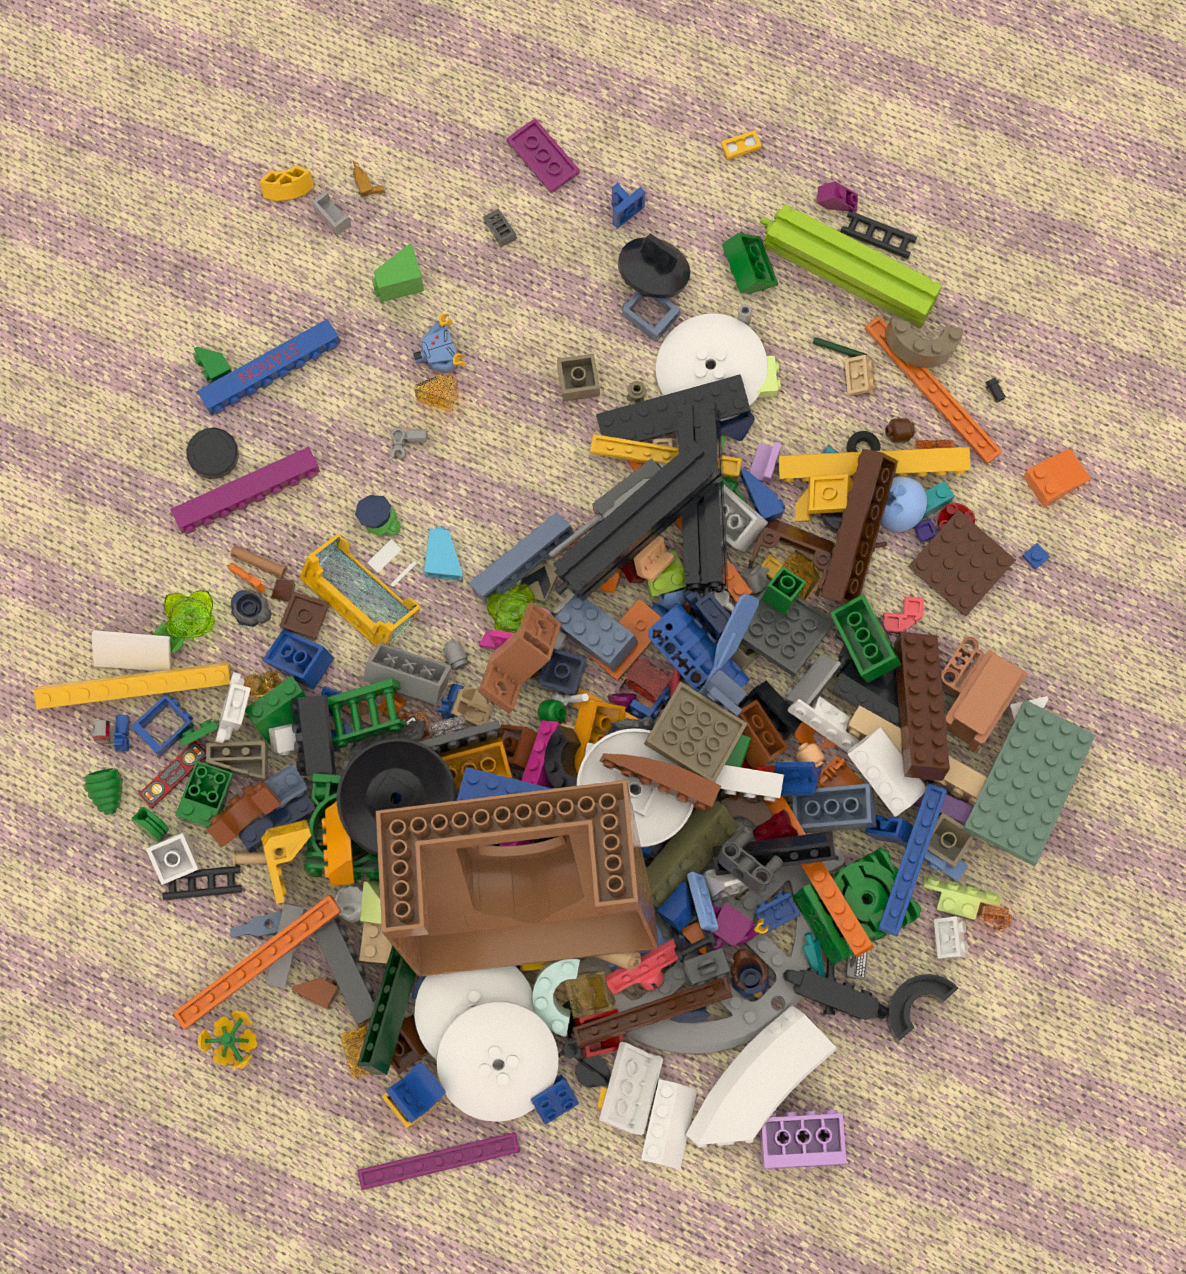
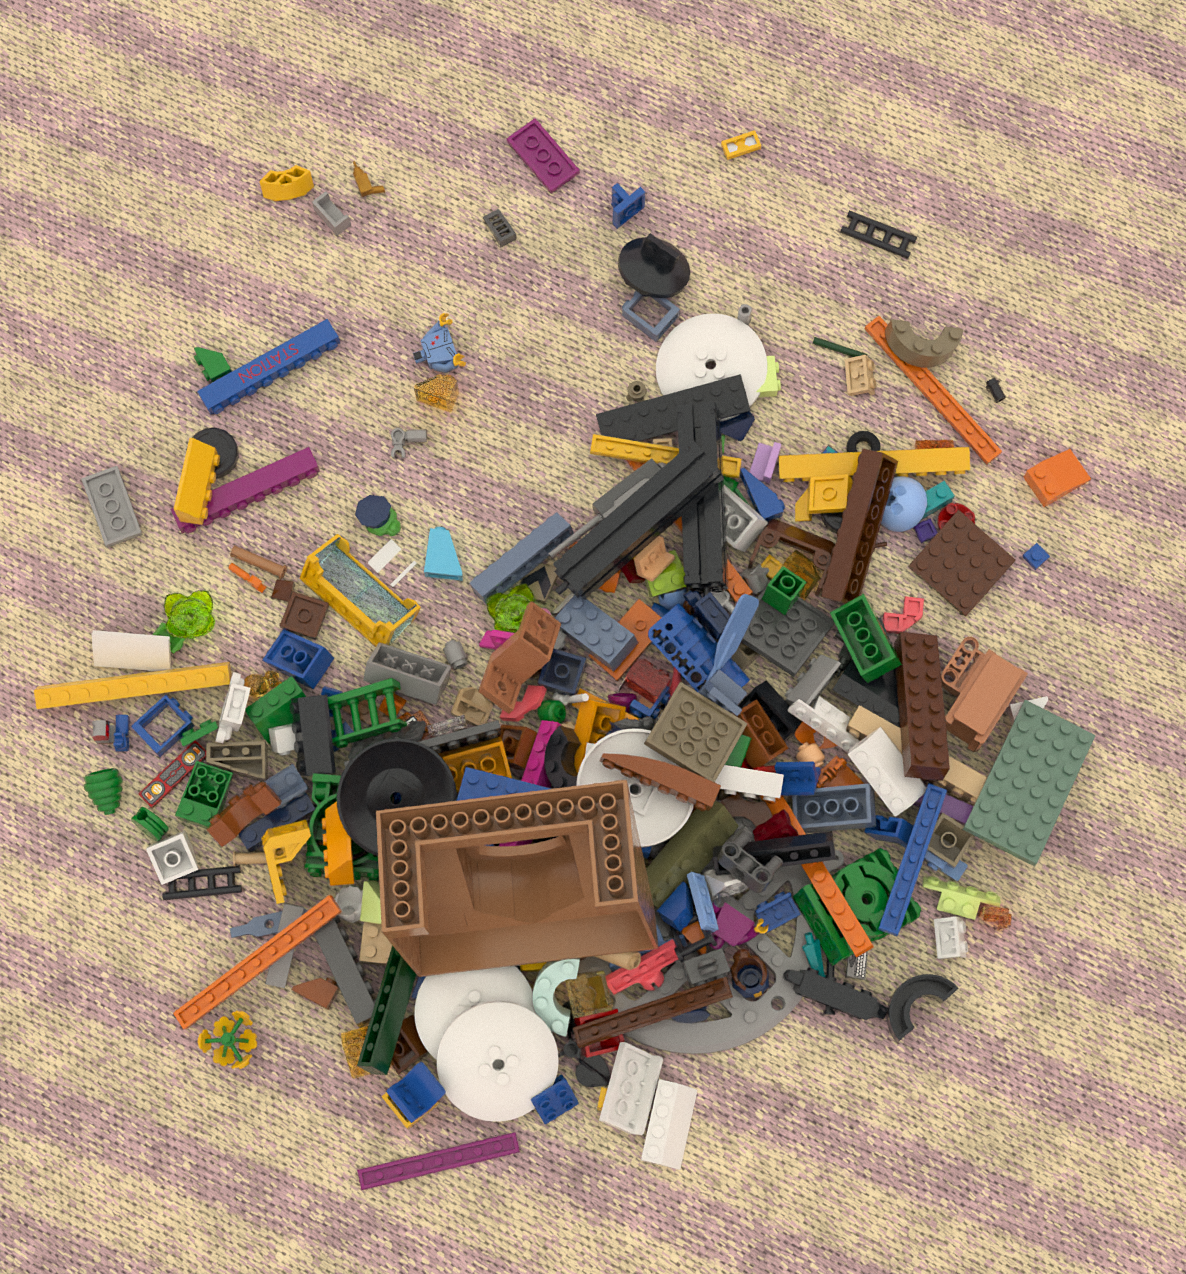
piece [231,590,272,627] -> none
bright green slope [372,244,424,302] -> none
blue bar [437,684,464,721] -> none
dark tan brick [557,353,600,402] -> none
white slope [686,1005,837,1147] -> none
green slope [722,233,779,294] -> none
lavender brick [759,1110,847,1170] -> none
lime brick [760,204,942,329] -> none
magenta slope [817,181,858,212] -> none
reddish brown head [885,418,915,443] -> none
none -> light grey plate [81,466,143,548]
none -> yellow slope [174,438,220,525]
none -> coral tile [500,685,547,722]

